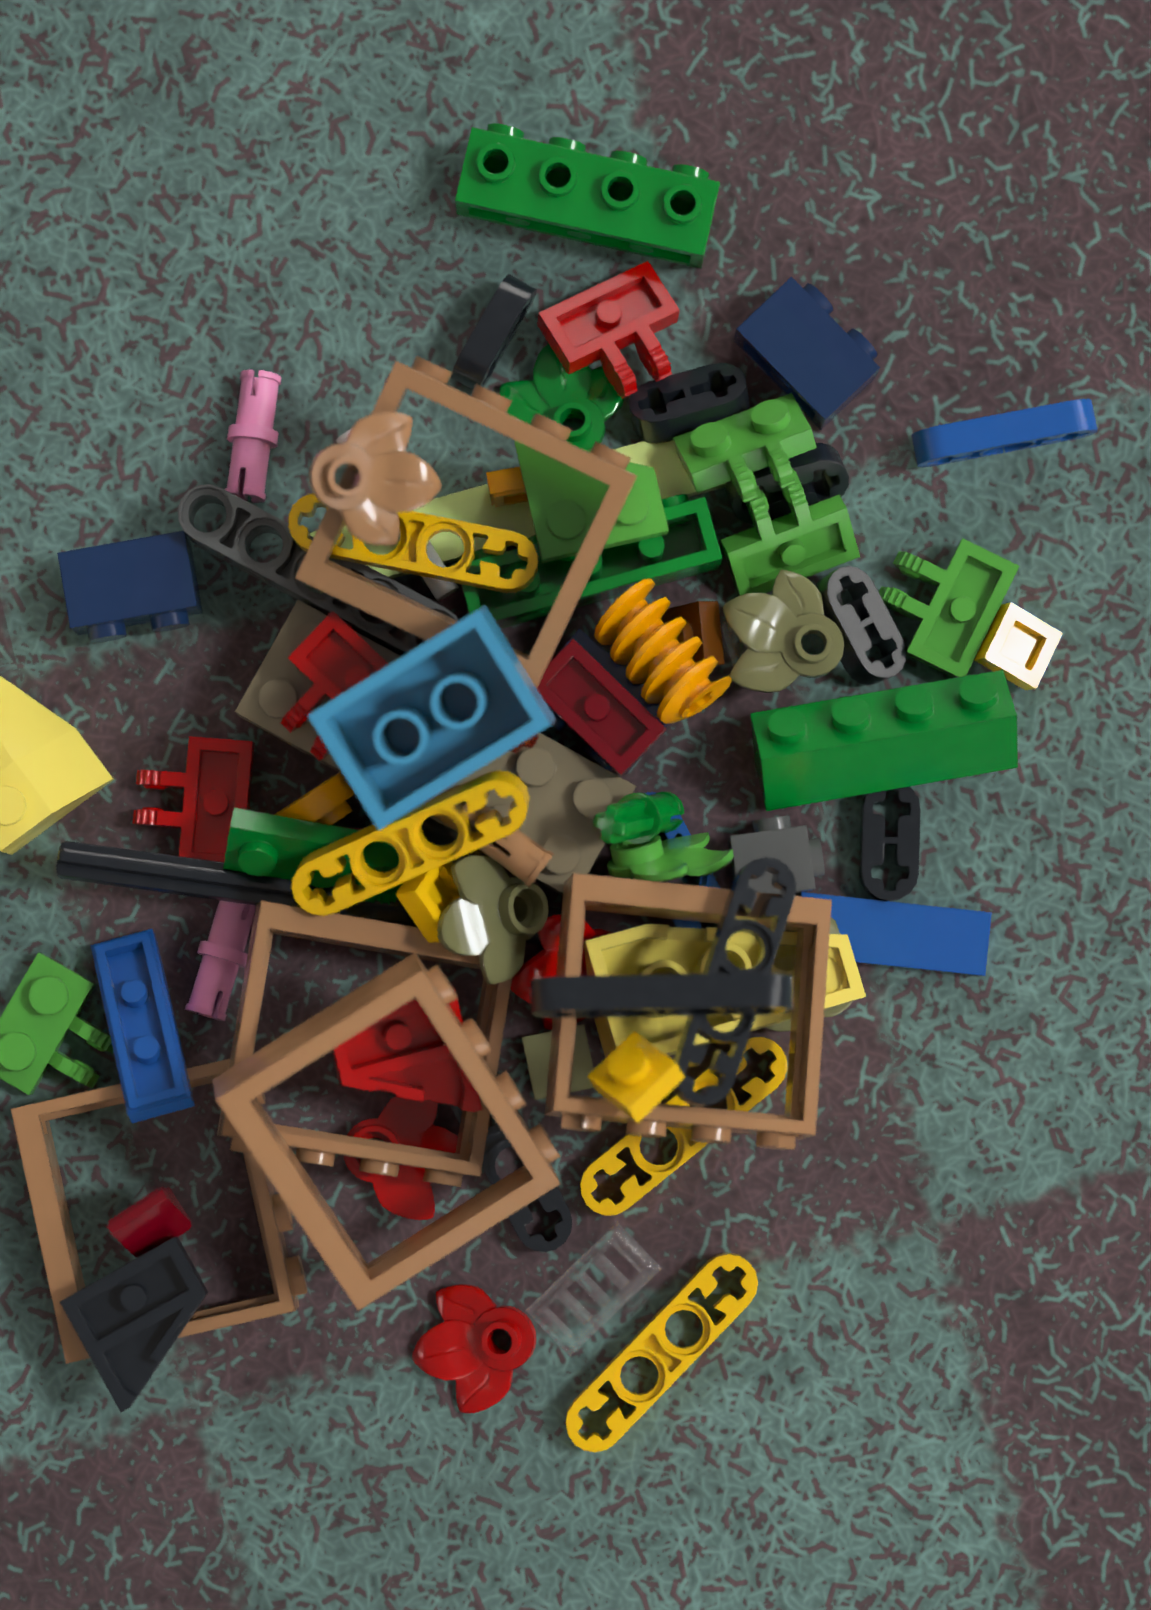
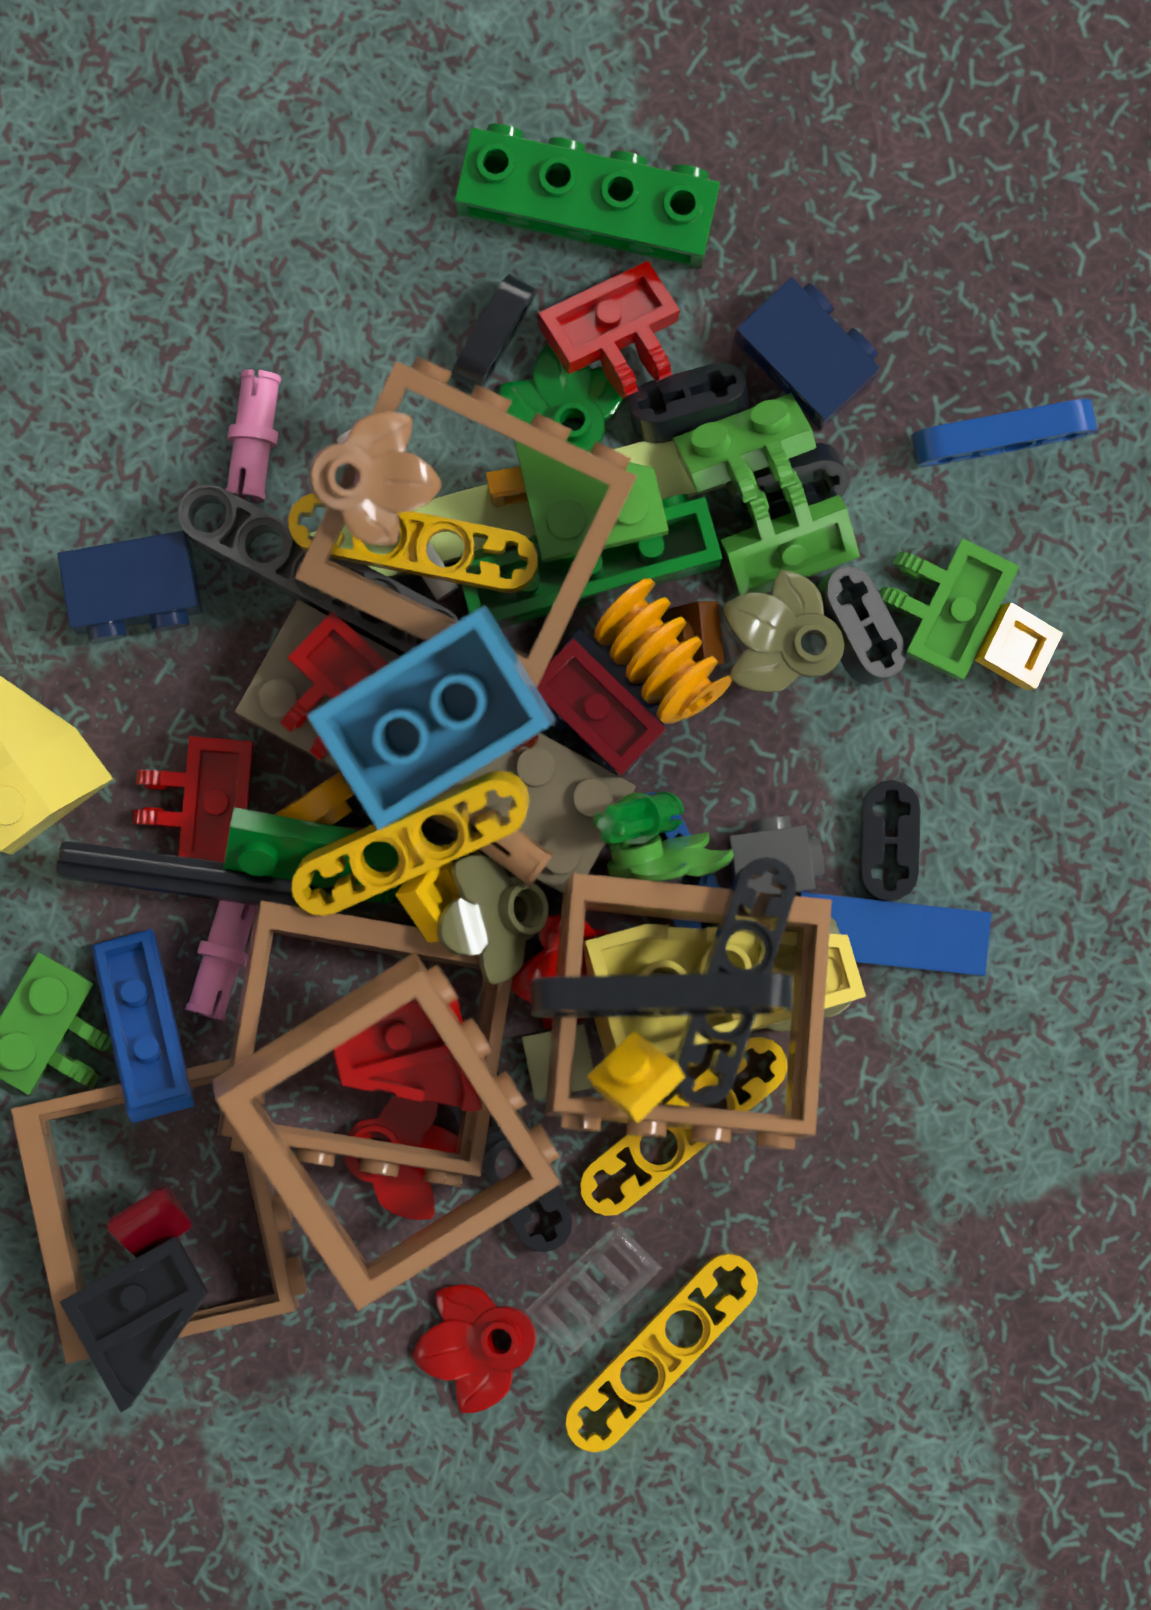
green brick [750,670,1018,811] -> none

